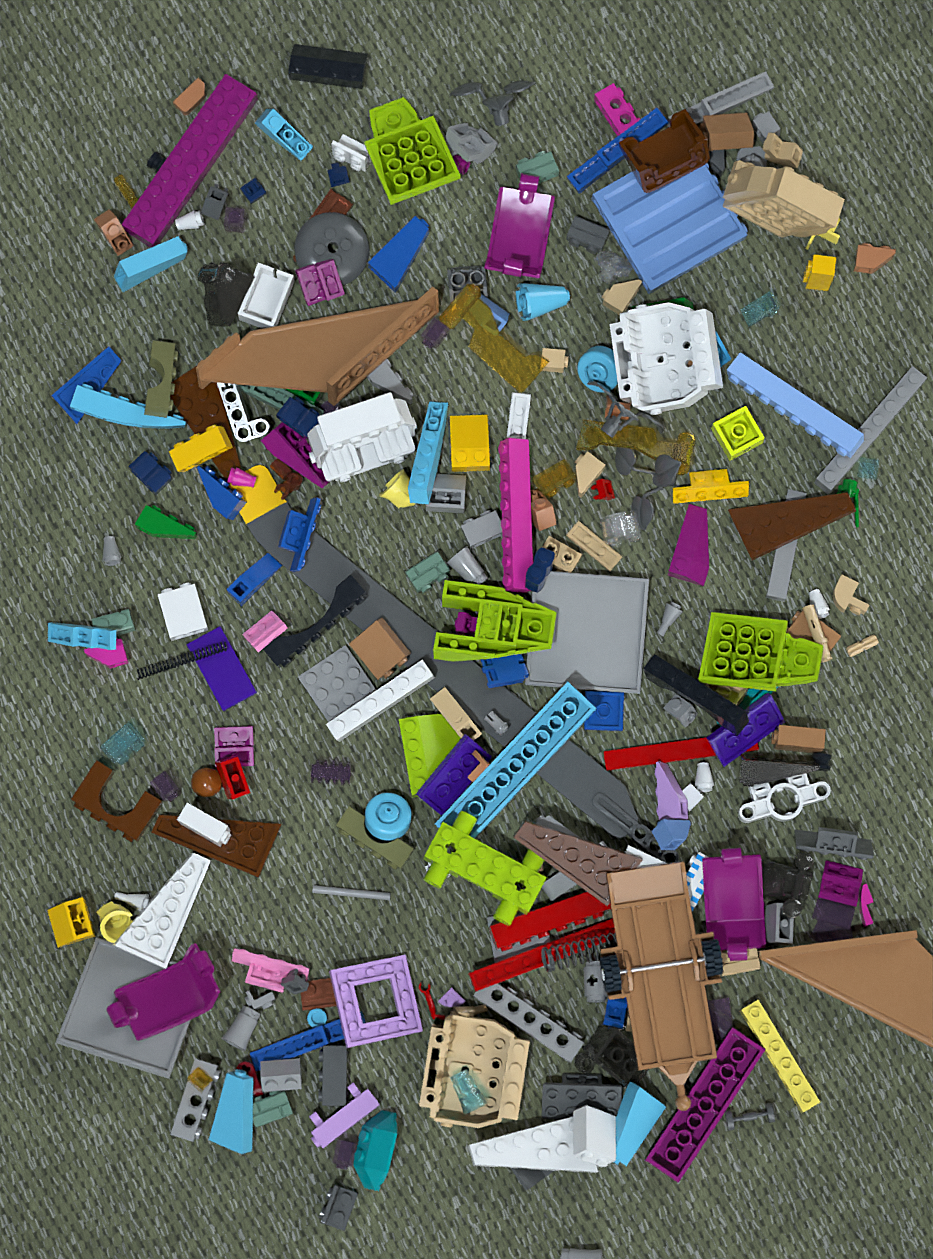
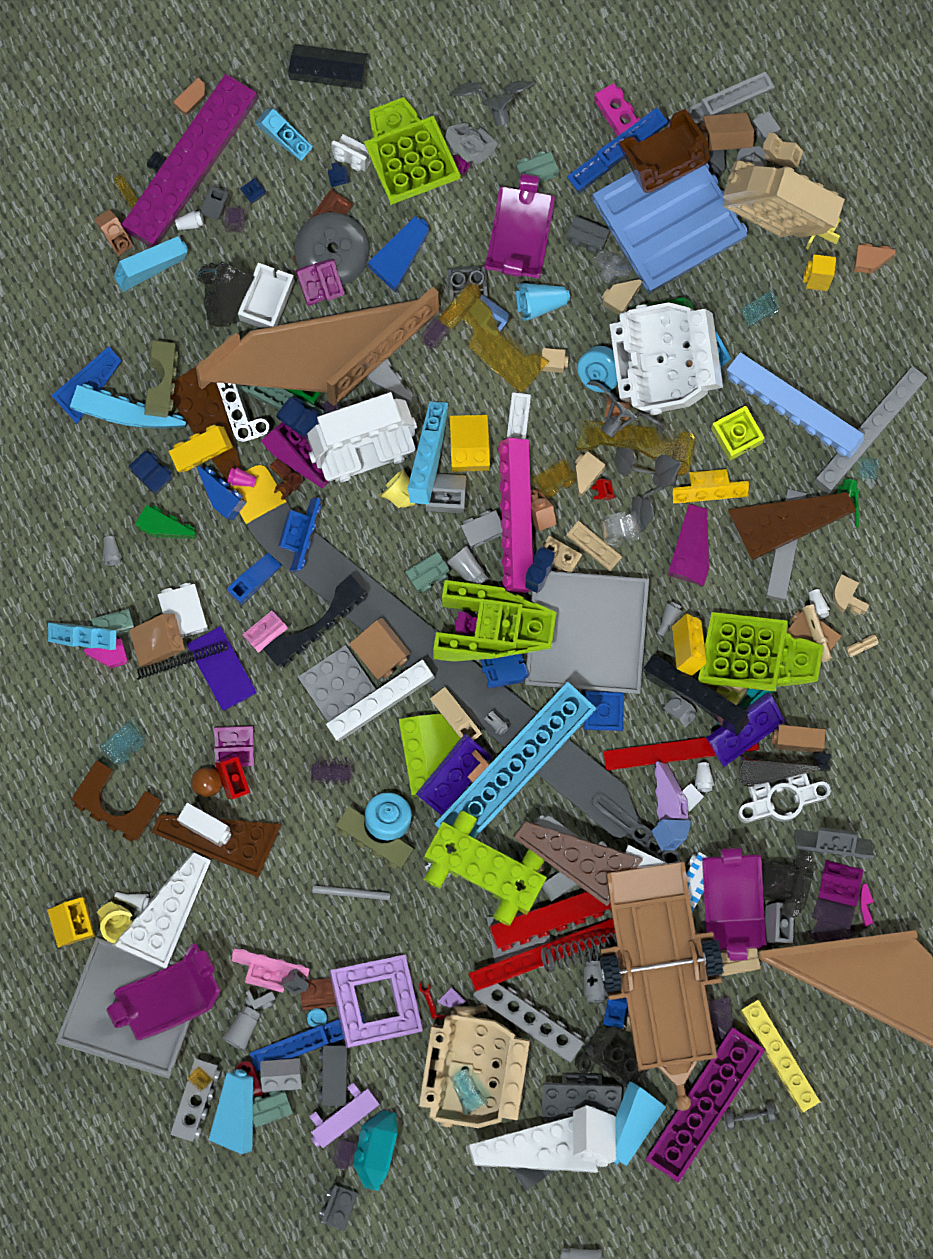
clear purple brick [149,771,180,803] -> none
none -> medium nougat brick [129,614,185,666]
none -> yellow brick [672,613,706,676]

